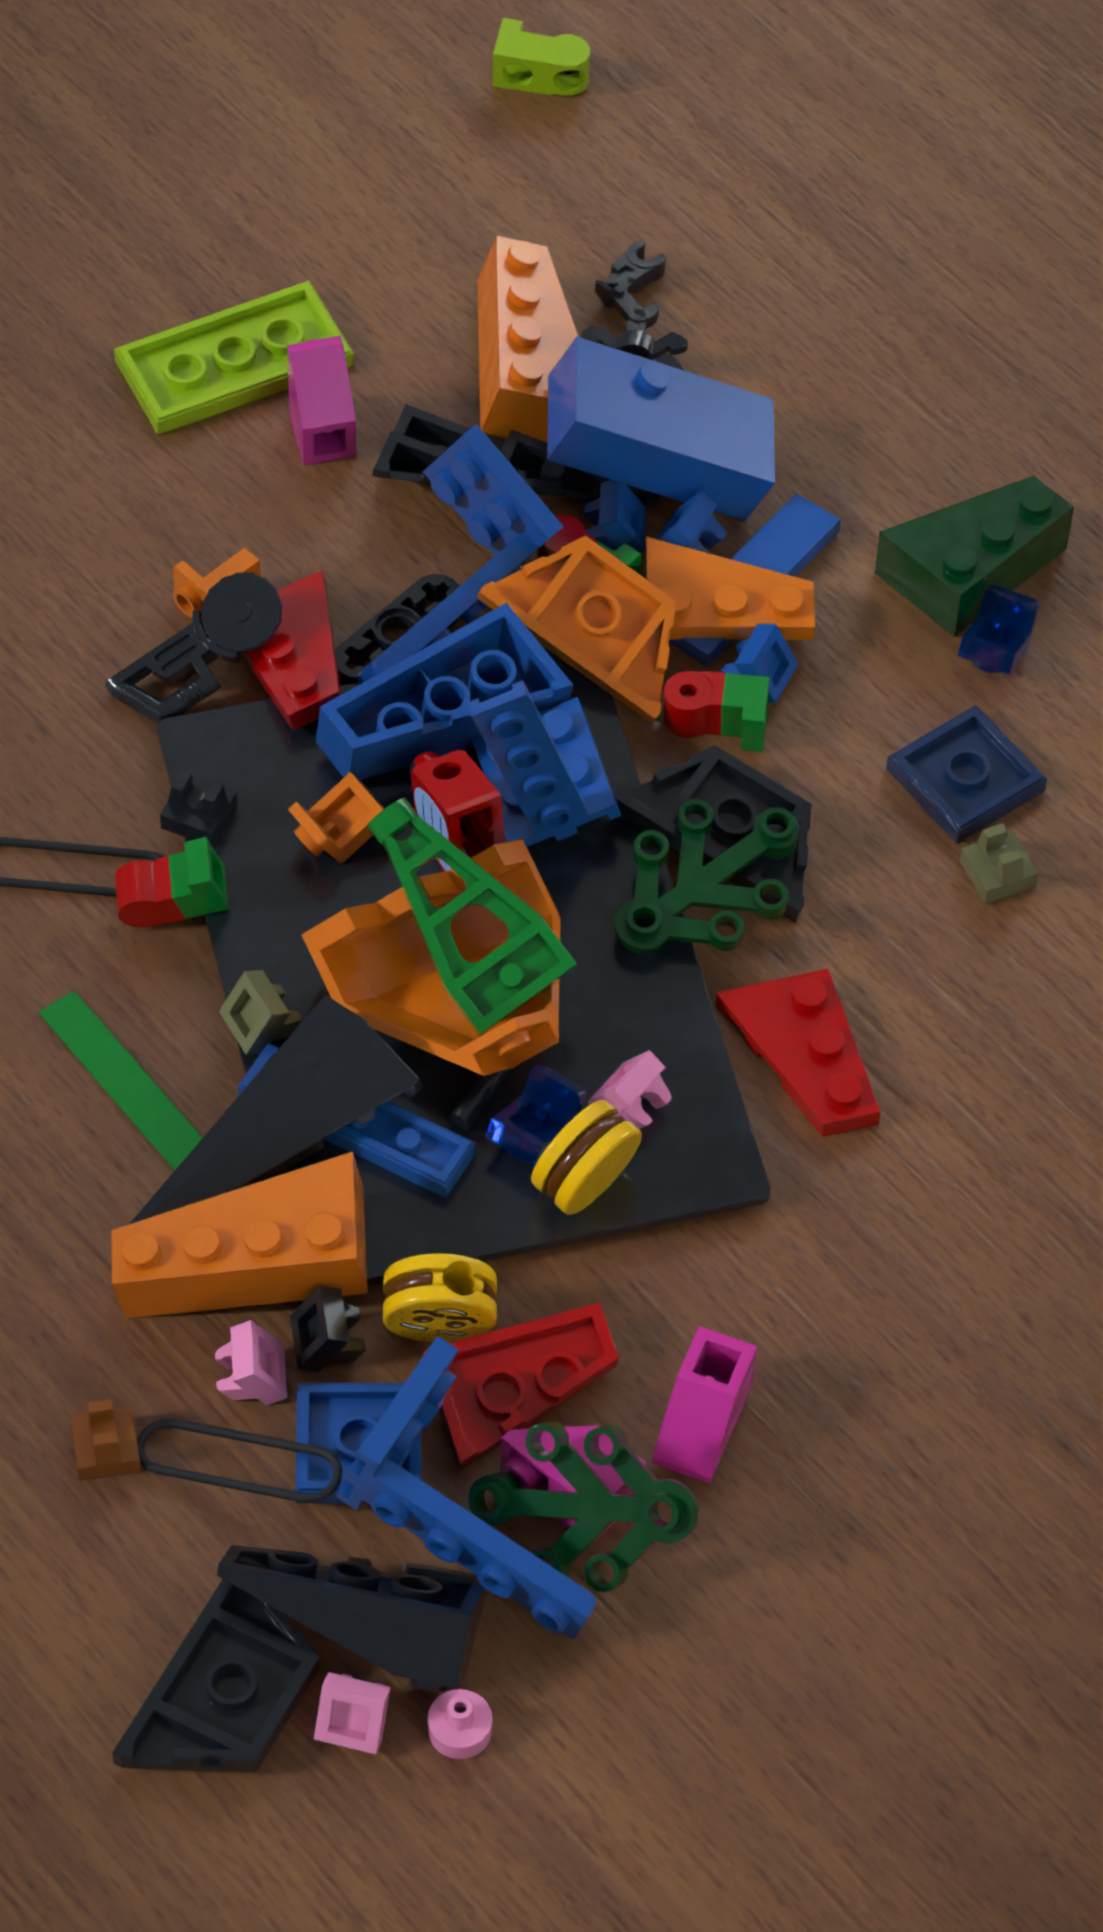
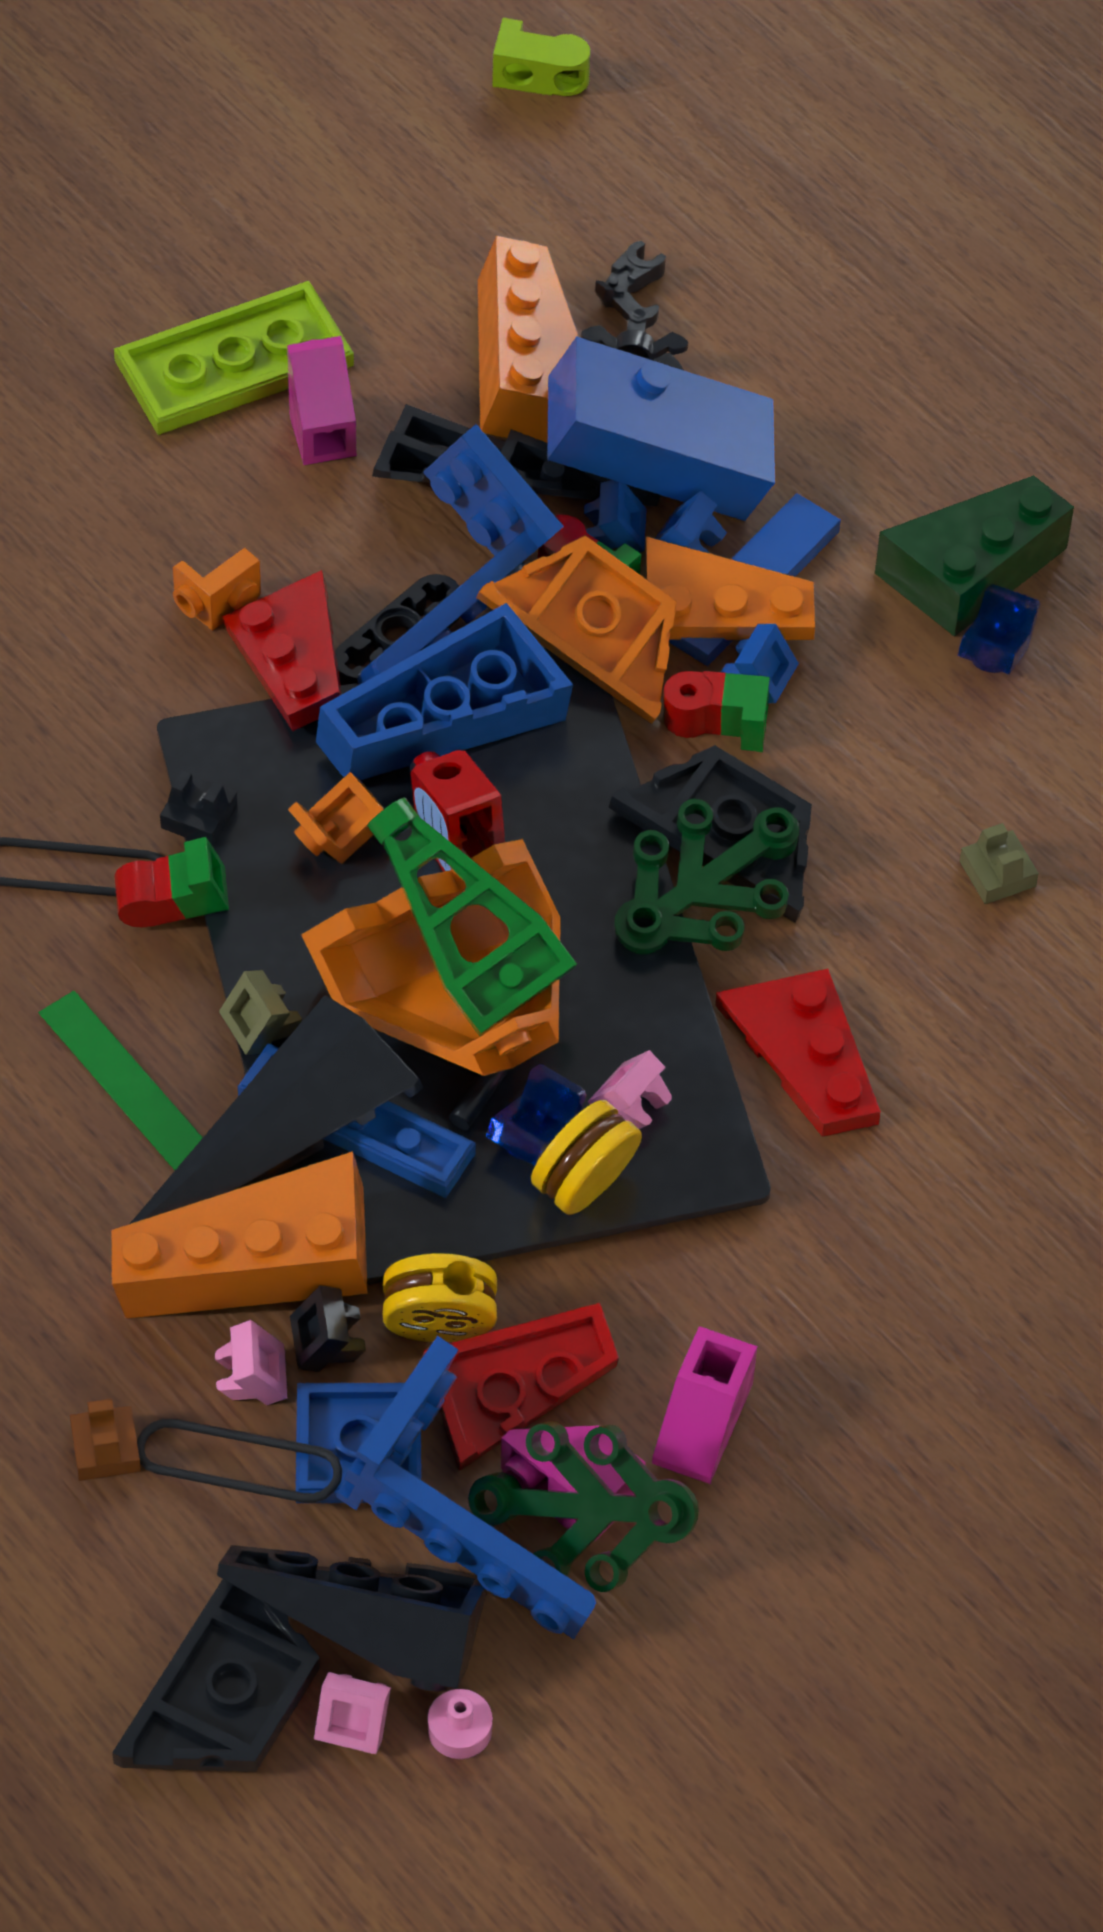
black piece [105,572,283,724] -> none
blue bracket [467,680,622,847] -> none
dark blue tile [886,705,1047,843] -> none

